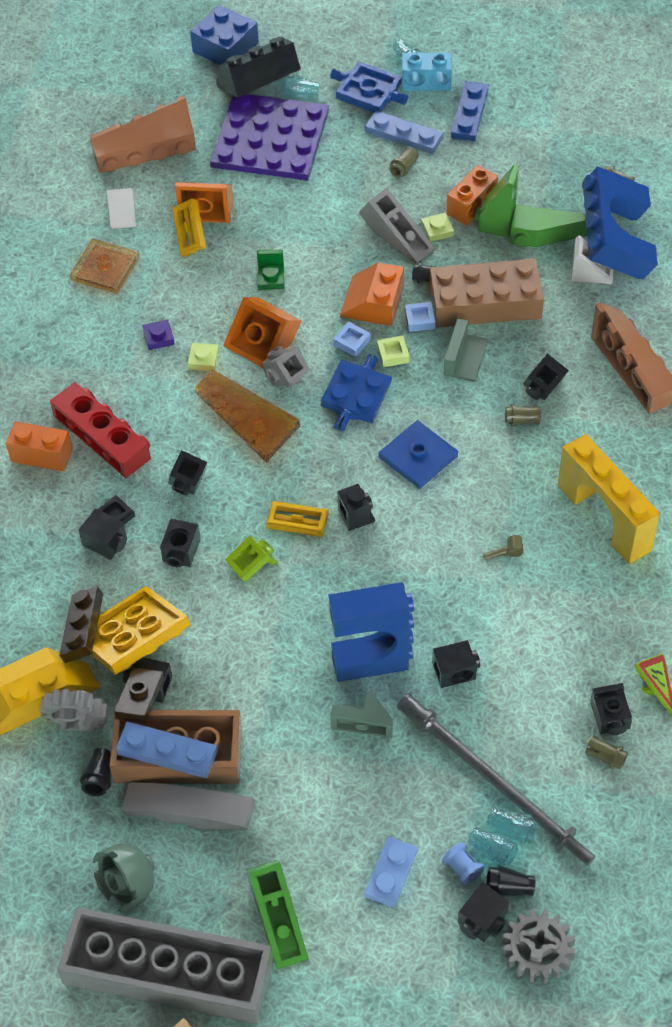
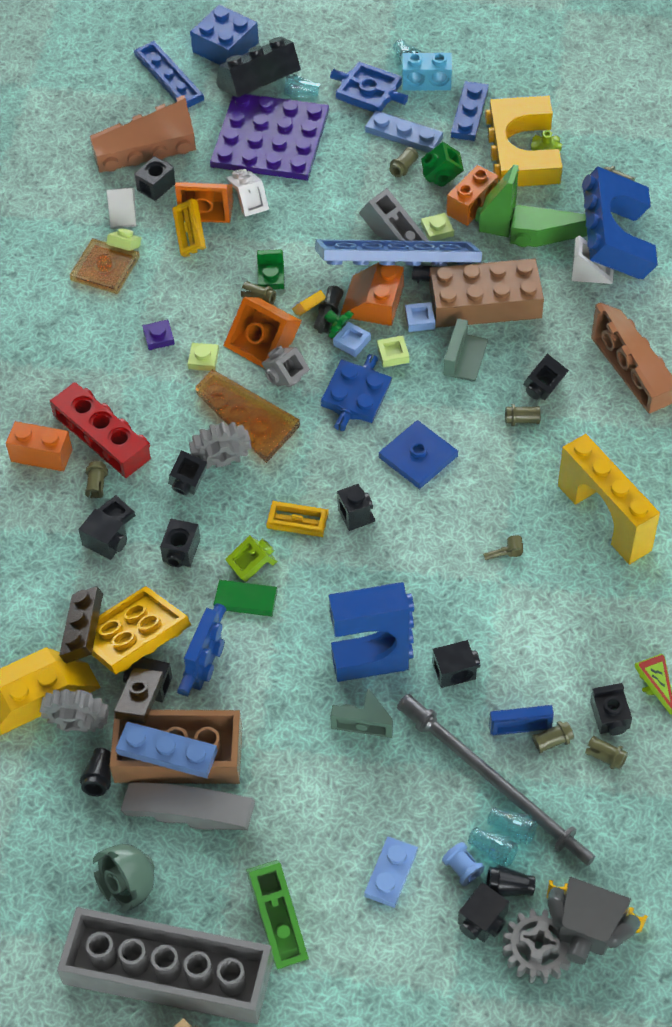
none -> olive pin [85,461,108,498]
none -> yellowish green plate [106,229,142,251]
none -> blue tile [134,41,205,108]
none -> black brick [134,156,176,201]
none -> blue plate [177,603,226,696]
none -> light grey gear [189,422,252,469]
none -> green tile [213,580,278,617]
none -> white bracket [226,169,269,217]
none -> olive pin [241,281,276,305]
none -> yellow tile [292,290,326,316]
none -> pearl dark grey axle [314,285,344,334]
none -> medium blue plate [315,239,482,266]
none -> green plant [324,309,354,340]
none -> green brick [421,141,464,187]
none -> yellow arch [485,96,562,187]
none -> blue tile [489,705,554,736]
none -> lime plant [530,130,563,151]
none -> olive pin [532,721,574,753]
none -> dark grey torso [546,876,648,965]

